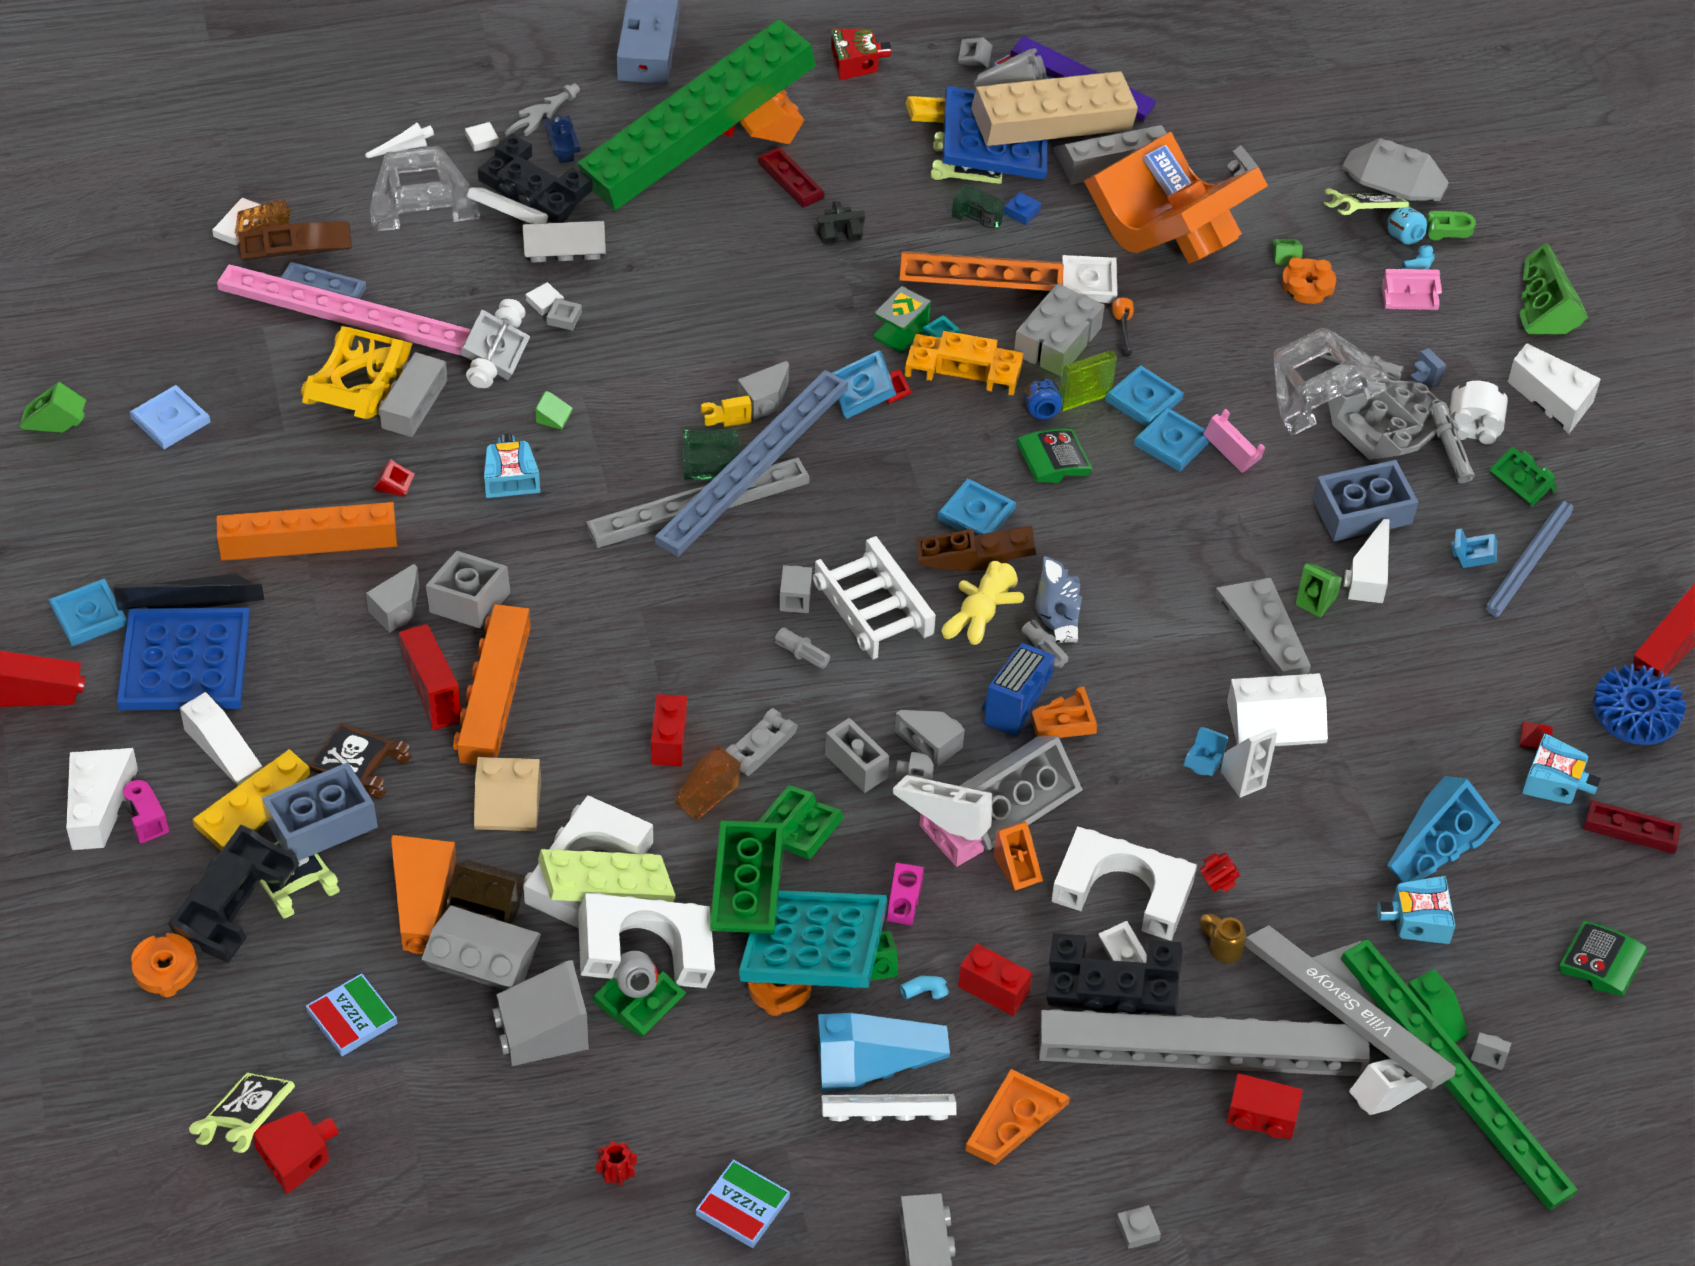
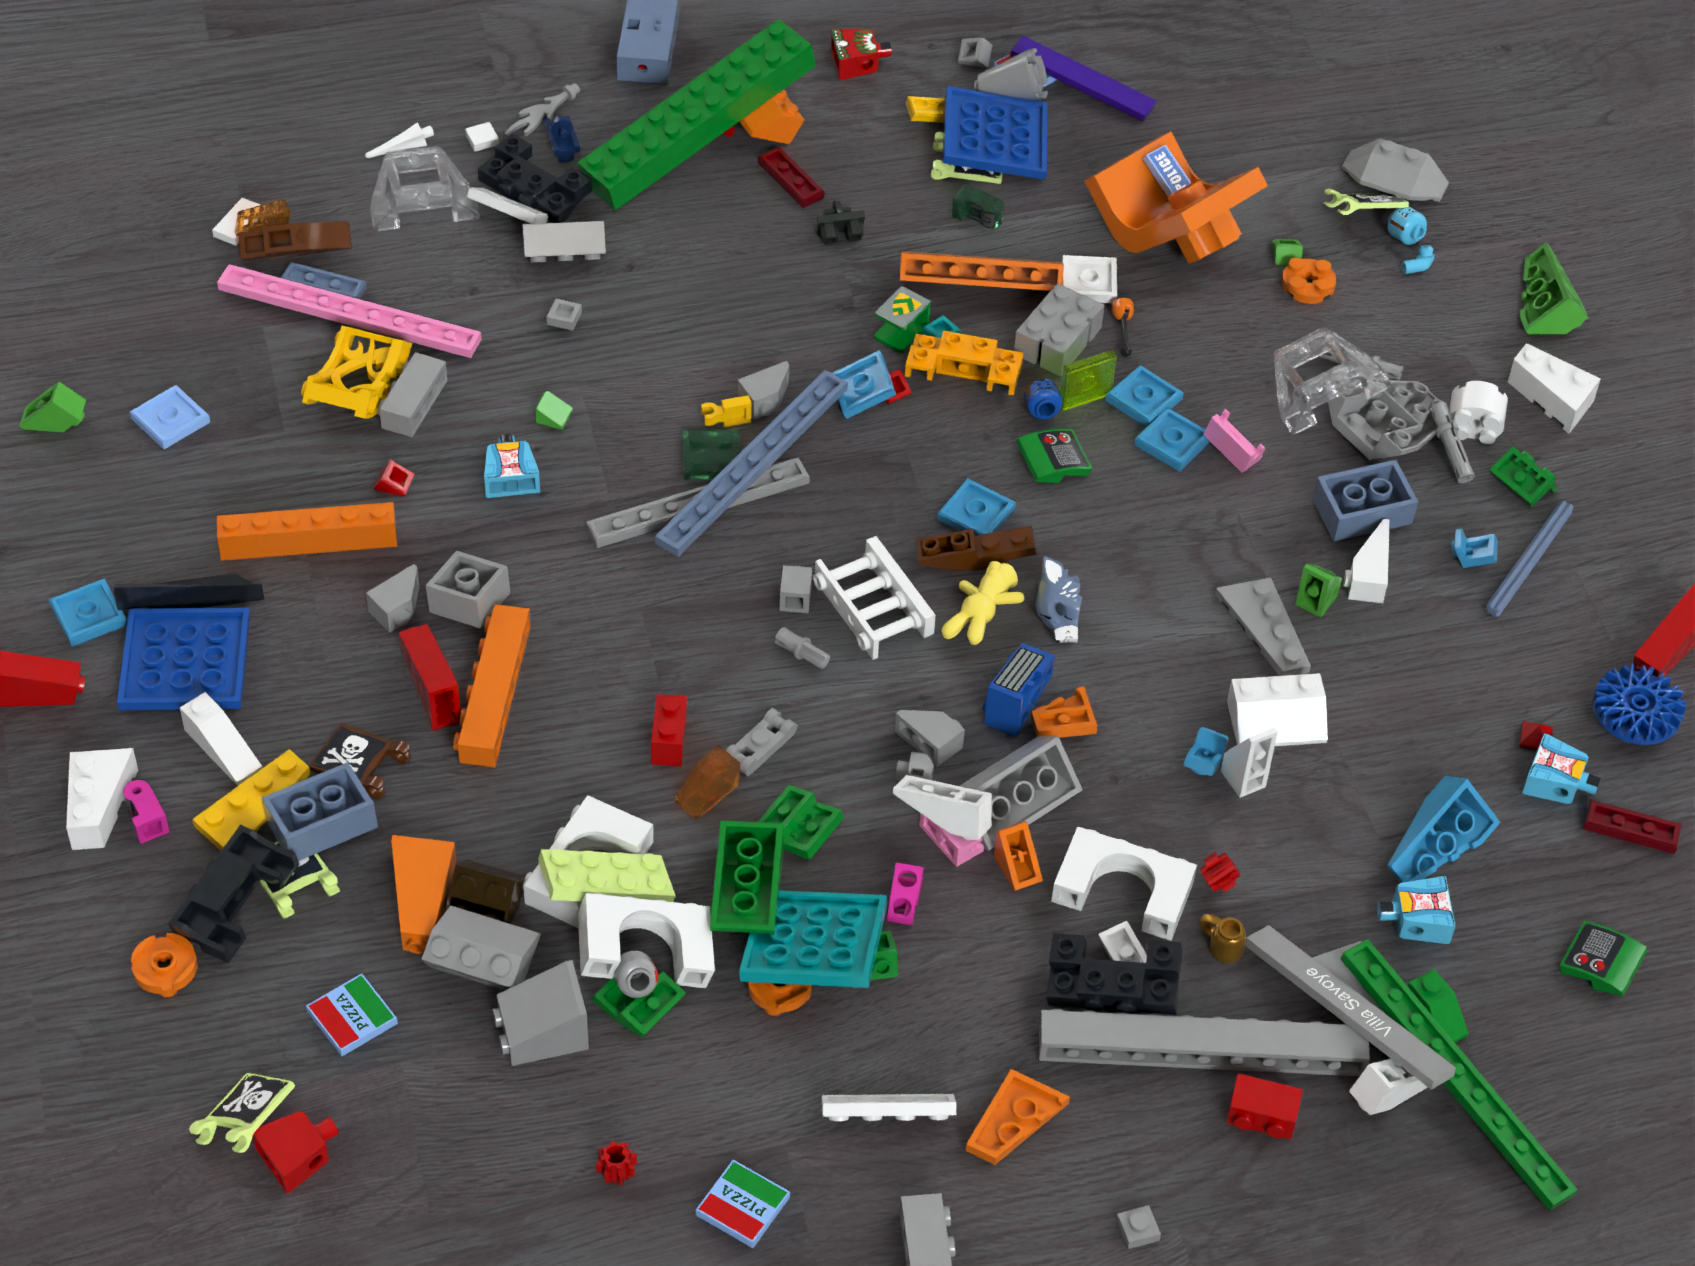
plate [459,299,530,388] -> none
tan slope [474,757,541,831] -> none
white tile [526,282,564,316] -> none
wedge [817,1013,950,1092] -> none
light grey brick [825,718,889,793] -> none
medium azure arm [899,975,949,1000] -> none
red brick [958,943,1032,1017] -> none
tan brick [971,71,1138,146] -> none
blue plate [1004,192,1041,225] -> none
light grey axle [1022,620,1068,669] -> none
light grey slope [1053,125,1166,185] -> none
light grey tile [1227,145,1262,176] -> none
bright pink hinge [1382,269,1442,310] -> none
sand blue tile [1410,348,1446,388] -> none
bright green plate [1426,211,1476,241] -> none
light grey plate [1471,1032,1511,1070] -> none

